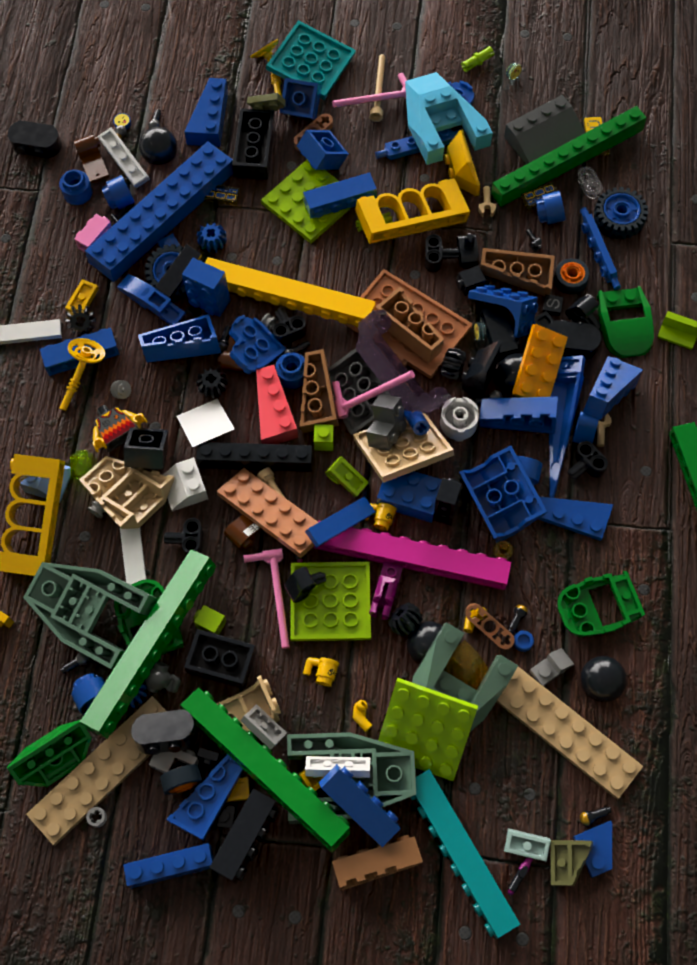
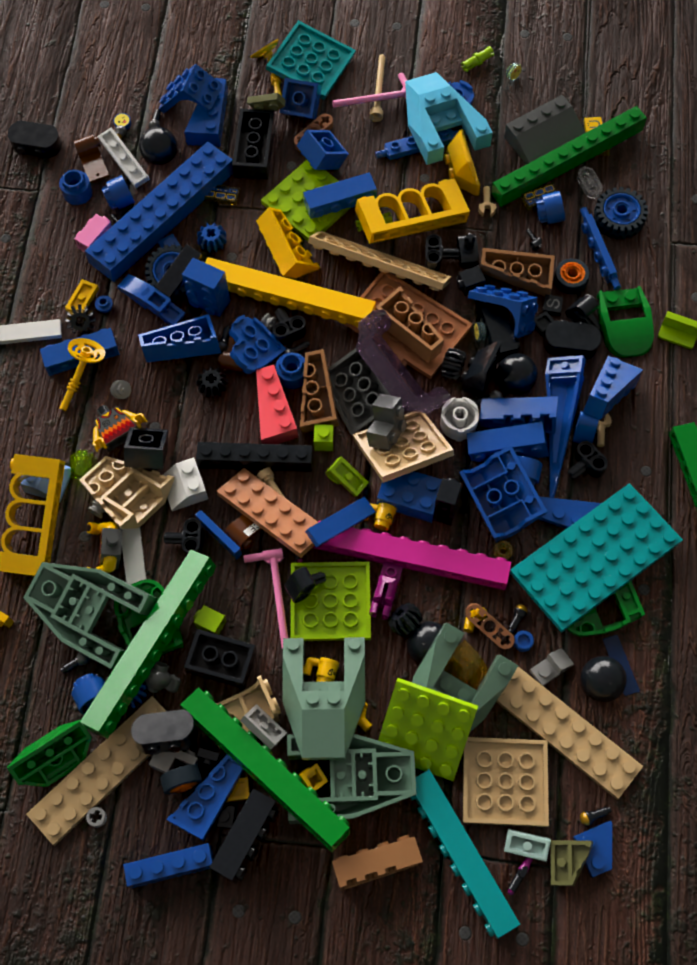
white sticker [177,399,234,447] -> none
white plate [305,756,370,778] -> none
blue brick [319,764,401,847] -> none
bright pink bar [332,370,415,419] -> none
blue hinge [404,408,430,435] -> none
light orange plate [512,323,568,398] -> none
none -> torso [86,522,122,573]
none -> blue plate [95,295,113,313]
none -> blue bracket [159,64,222,114]
none -> blue tile [195,510,242,559]
none -> yellow wedge [256,207,320,278]
none -> sand green wedge [283,637,365,760]
none -> tan plate [308,231,452,291]
none -> tan plate [463,737,549,827]
none -> blue wedge [467,421,549,462]
none -> teal plate [509,483,683,633]
none -> dark blue sticker [603,635,640,696]

